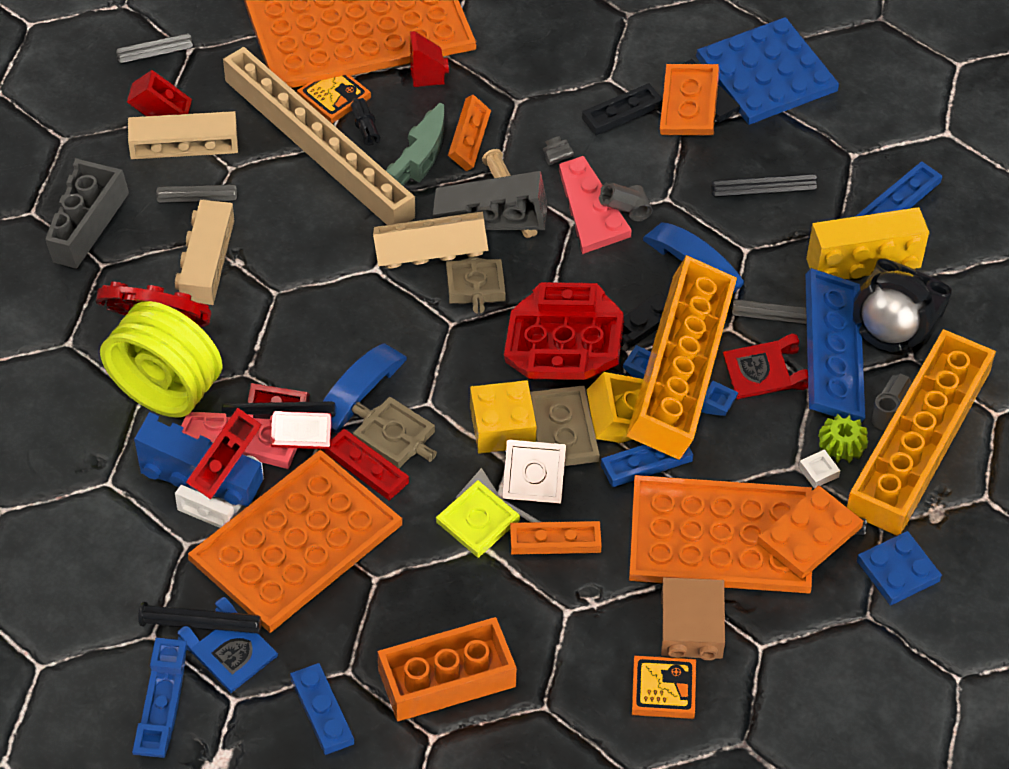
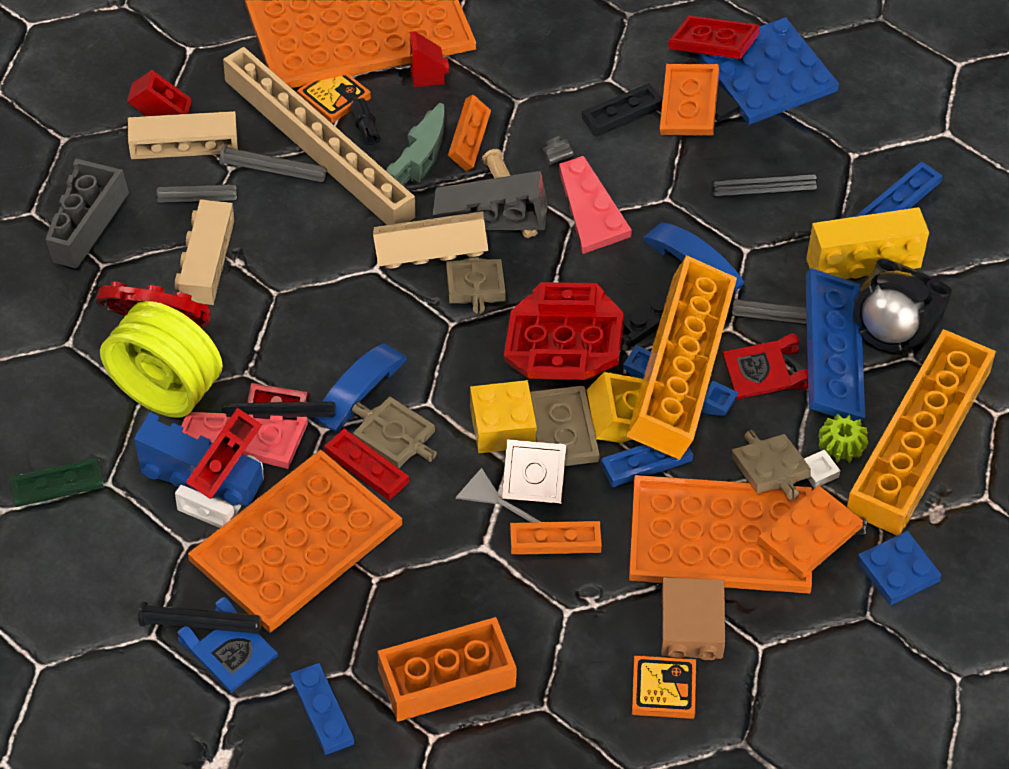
axle [116,33,193,63] -> none
blue slope [132,638,187,758] -> none
slope [271,411,332,449] -> none
neon yellow tile [436,480,520,558] -> none
dark grey piece [599,182,653,222] -> none
dark grey piece [871,373,912,431] -> none
none -> clear green plate [9,458,104,507]
none -> dark grey axle [219,144,327,182]
none -> red tile [668,15,760,59]
none -> dark tan plate [732,430,811,500]

